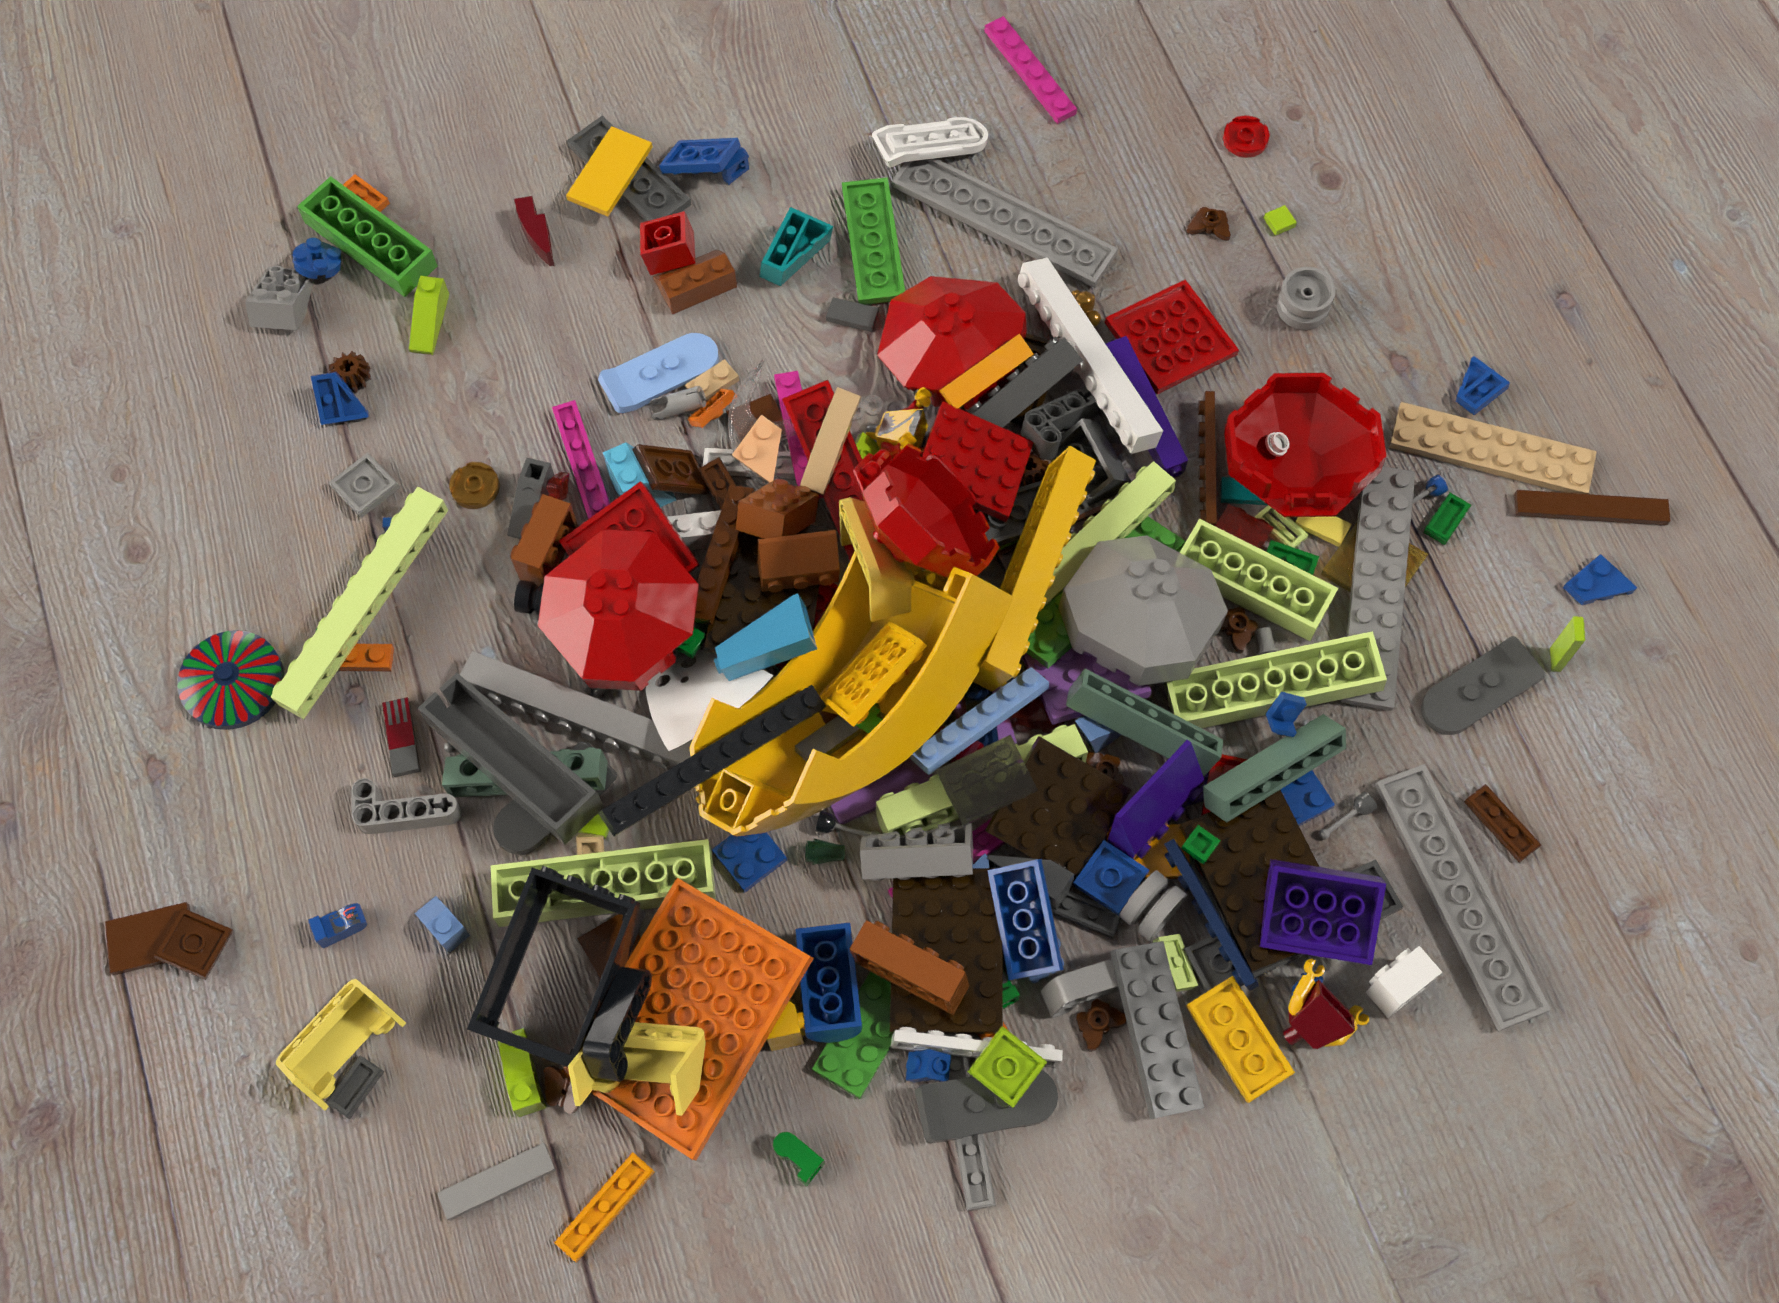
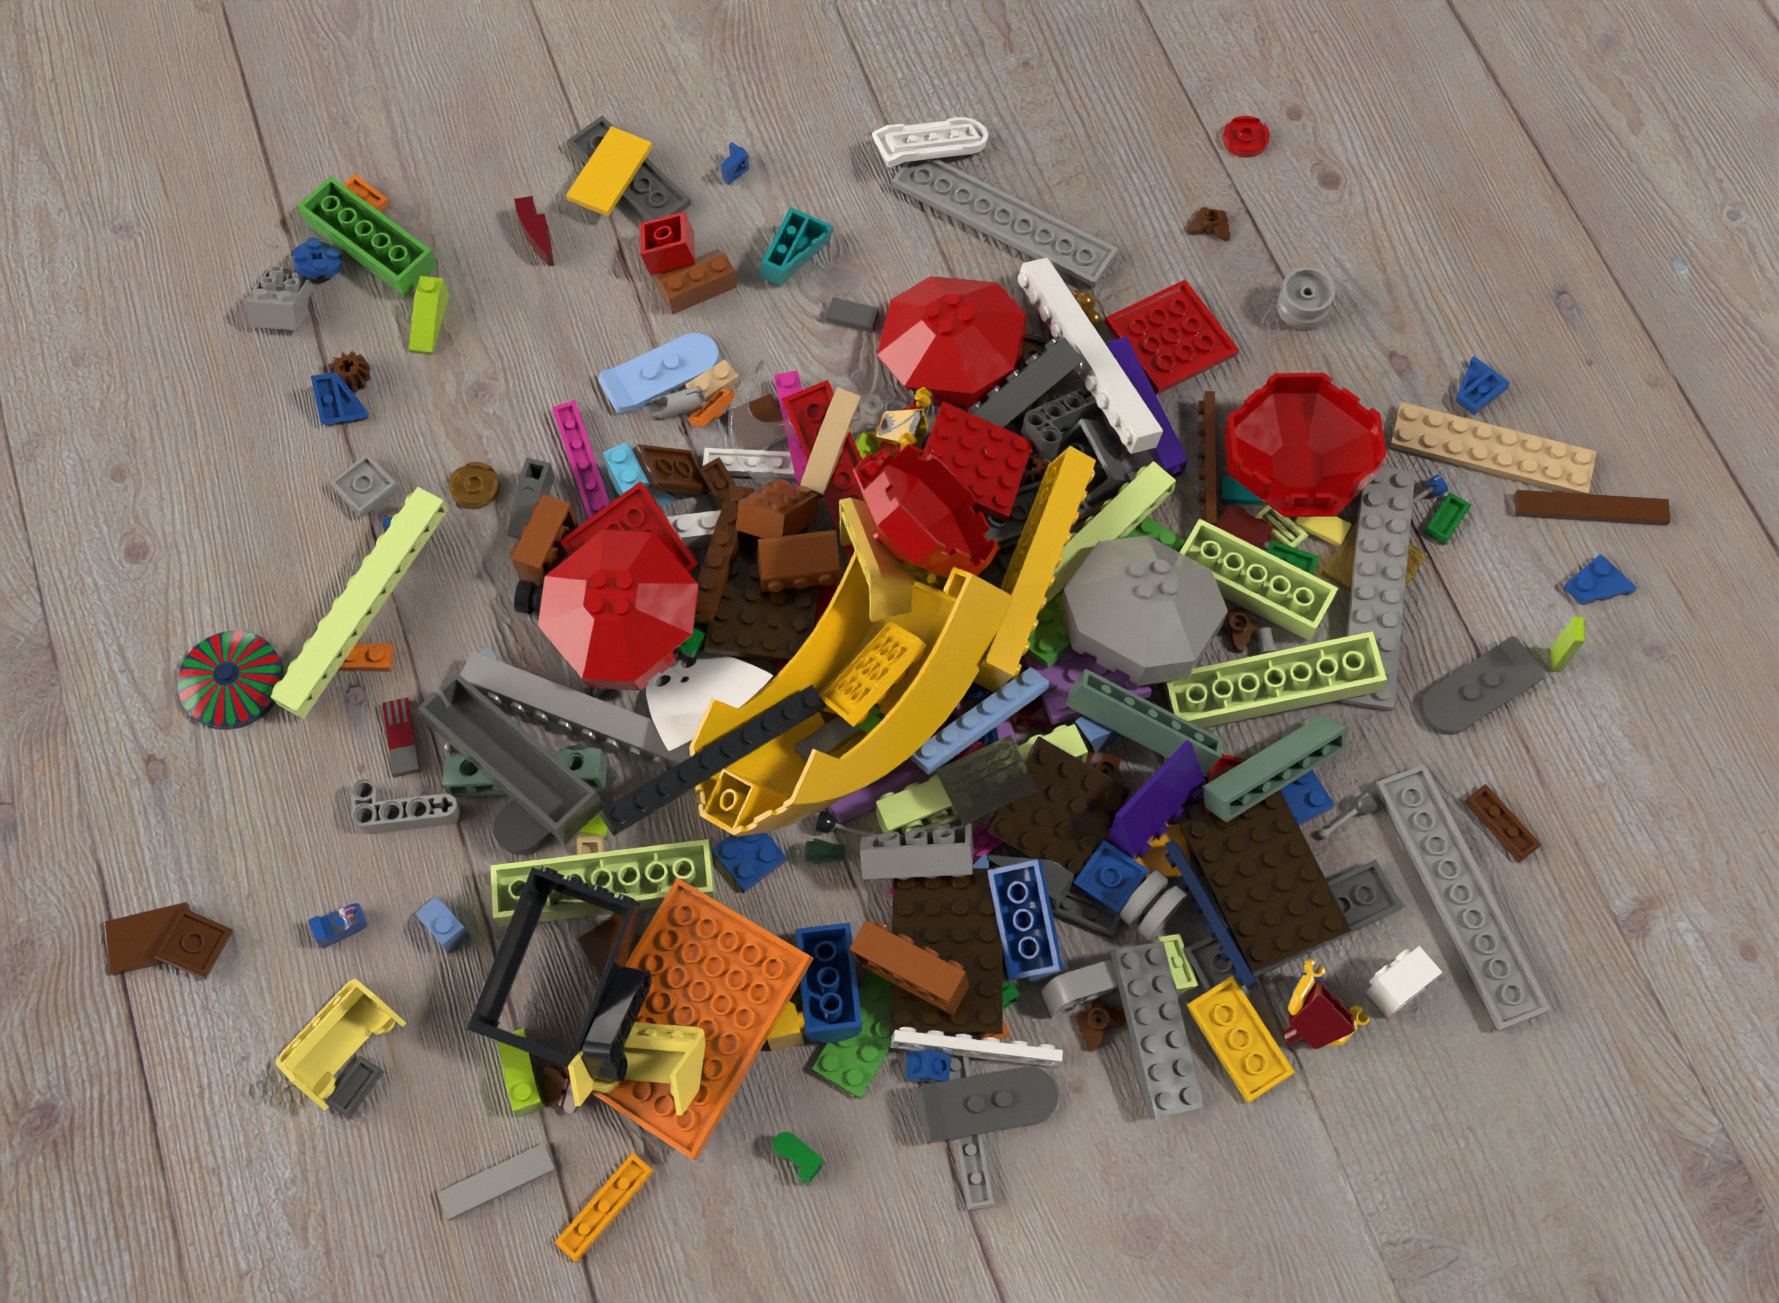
clear red plate [546,472,569,501] -> none
blue plate [659,138,741,175] -> none
dark azure slope [714,594,817,681] -> none
light nougat wing [732,415,782,483] -> none
bright green plate [842,177,905,305] -> none
light orange tile [940,334,1034,409] -> none
lime tile [967,1026,1047,1108] -> none
dark pink plate [984,16,1077,124] -> none
green tile [1181,825,1220,865] -> none
dark purple slope [1260,859,1386,965] -> none
lime tile [1263,205,1297,236] -> none
white plate [1265,432,1289,457] -> none
blue bracket [1266,691,1307,737] -> none

